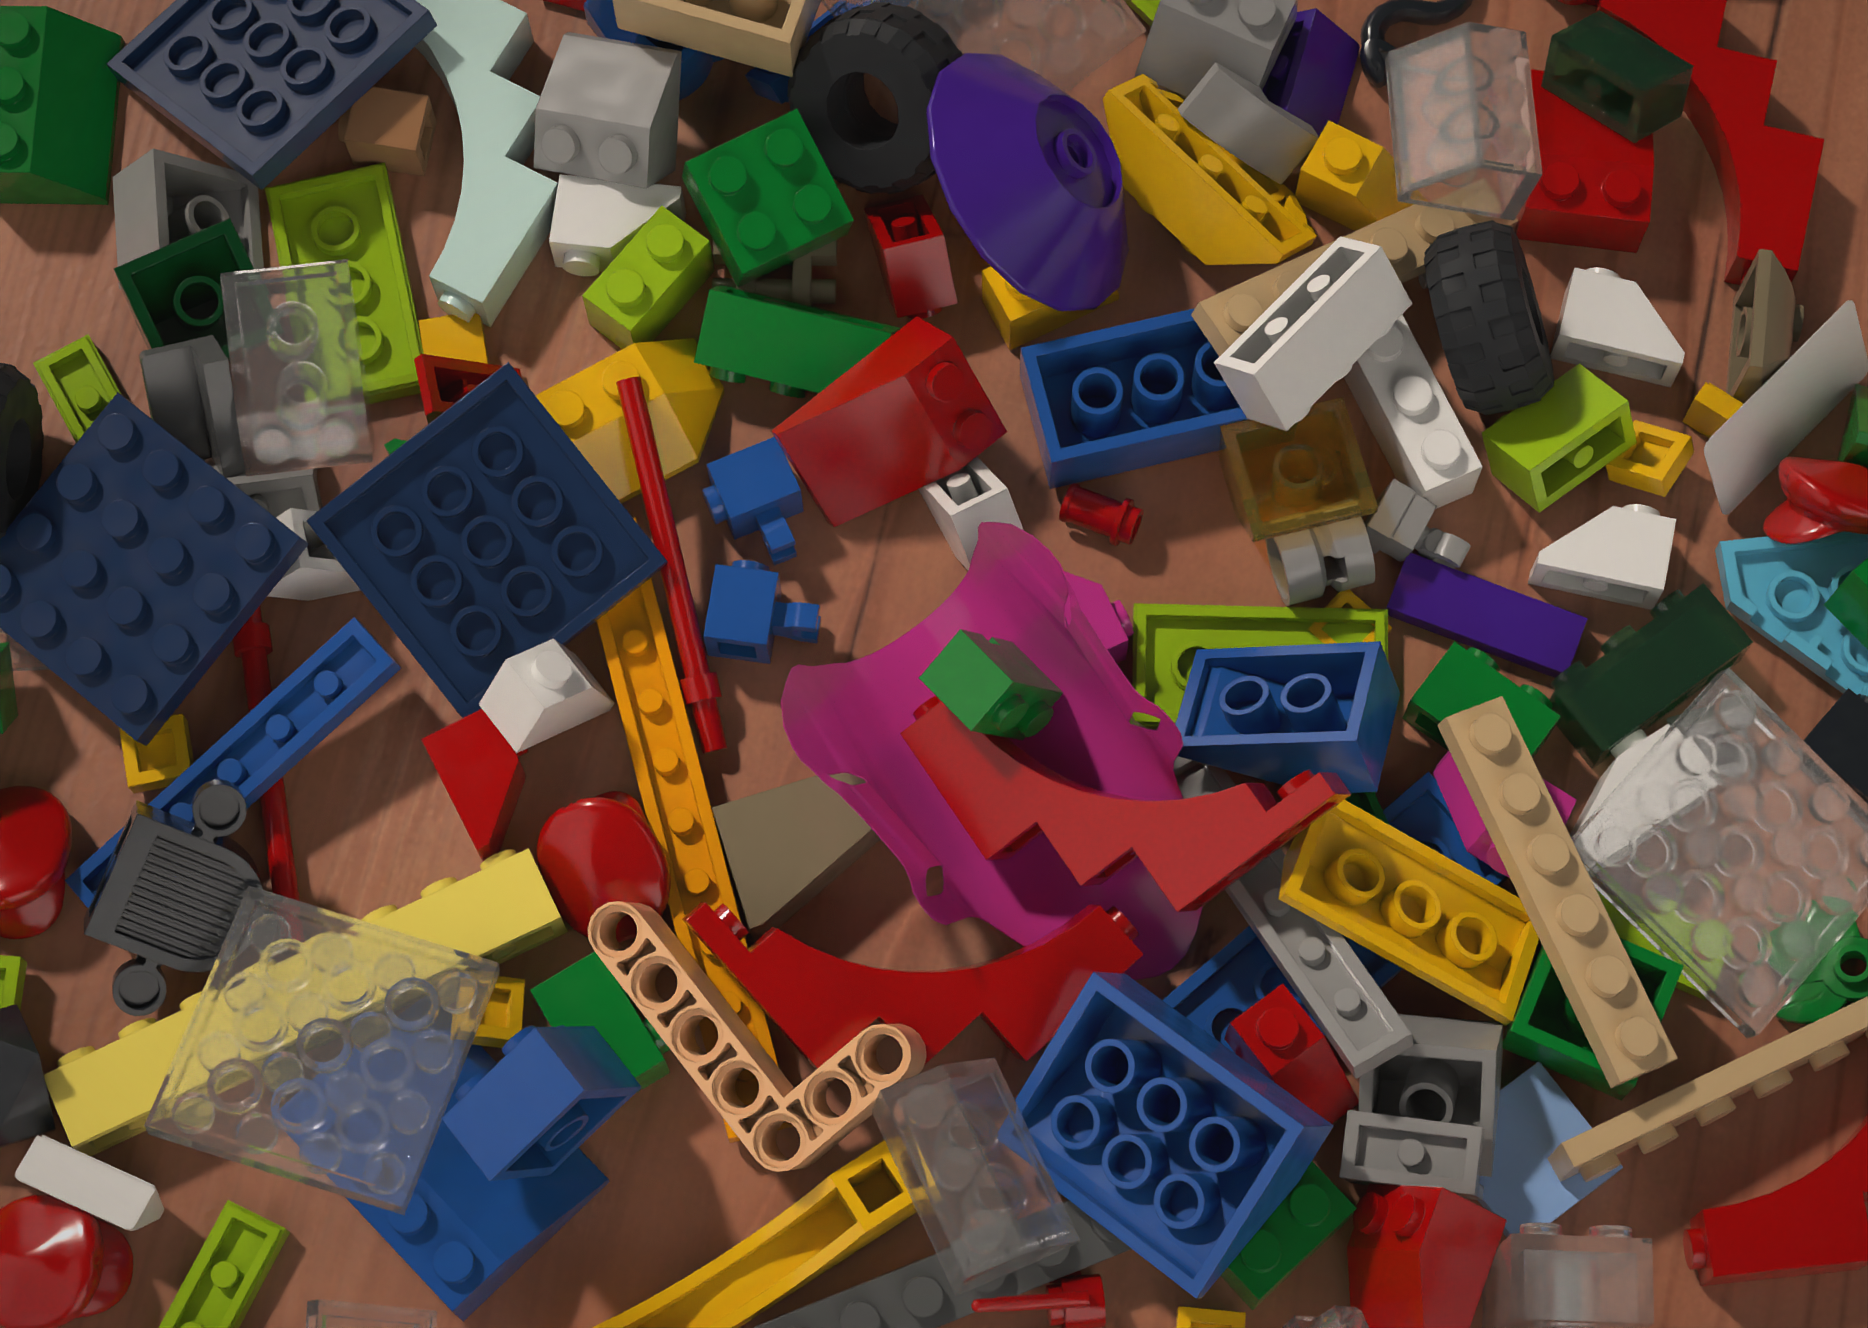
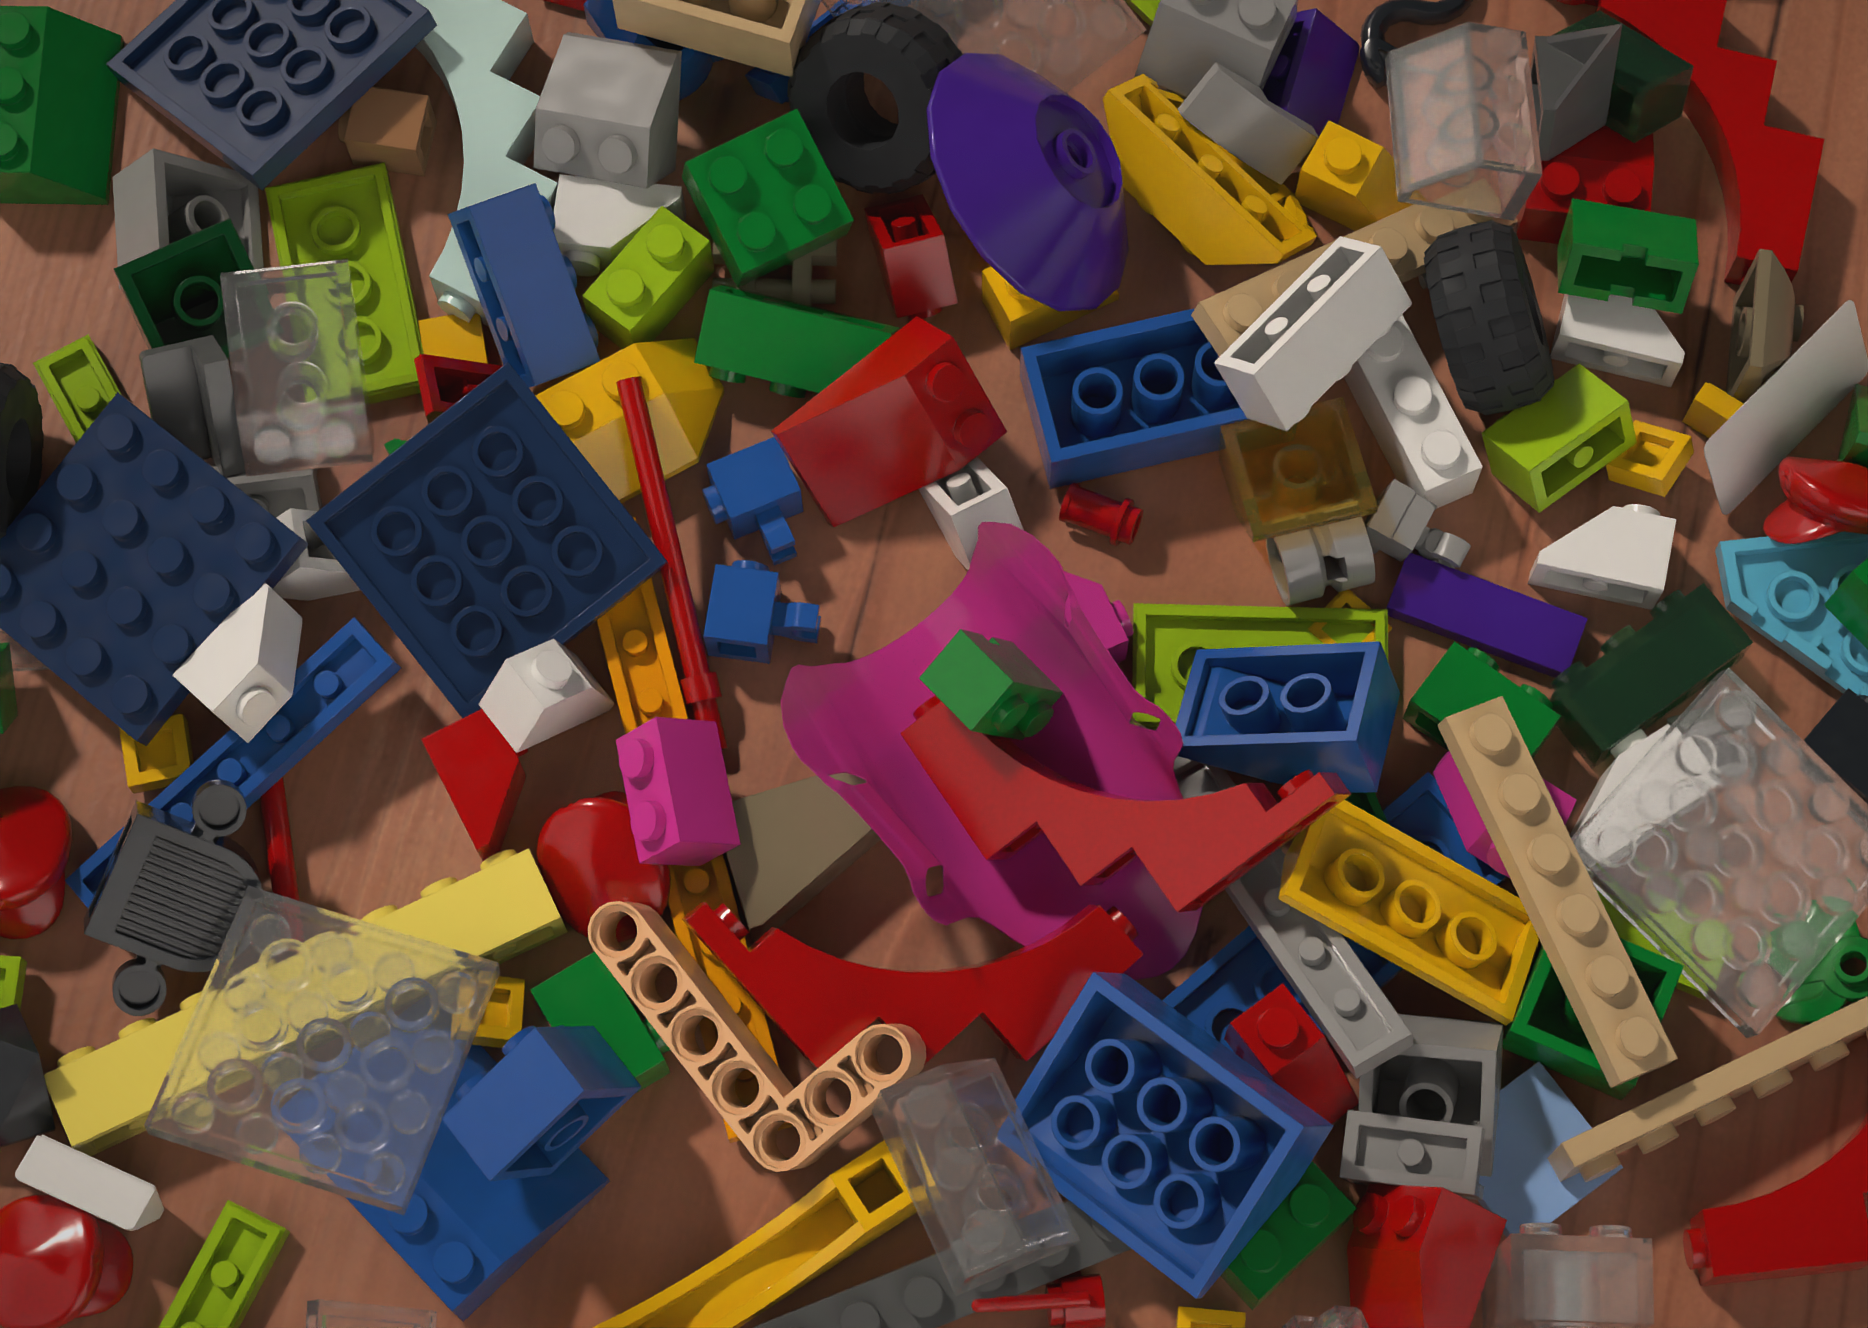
none -> white slope [173,583,303,743]
none -> blue brick [448,183,601,387]
none -> dark pink brick [616,717,741,866]
none -> dark grey slope [1528,23,1623,161]
none -> green brick [1557,198,1699,314]

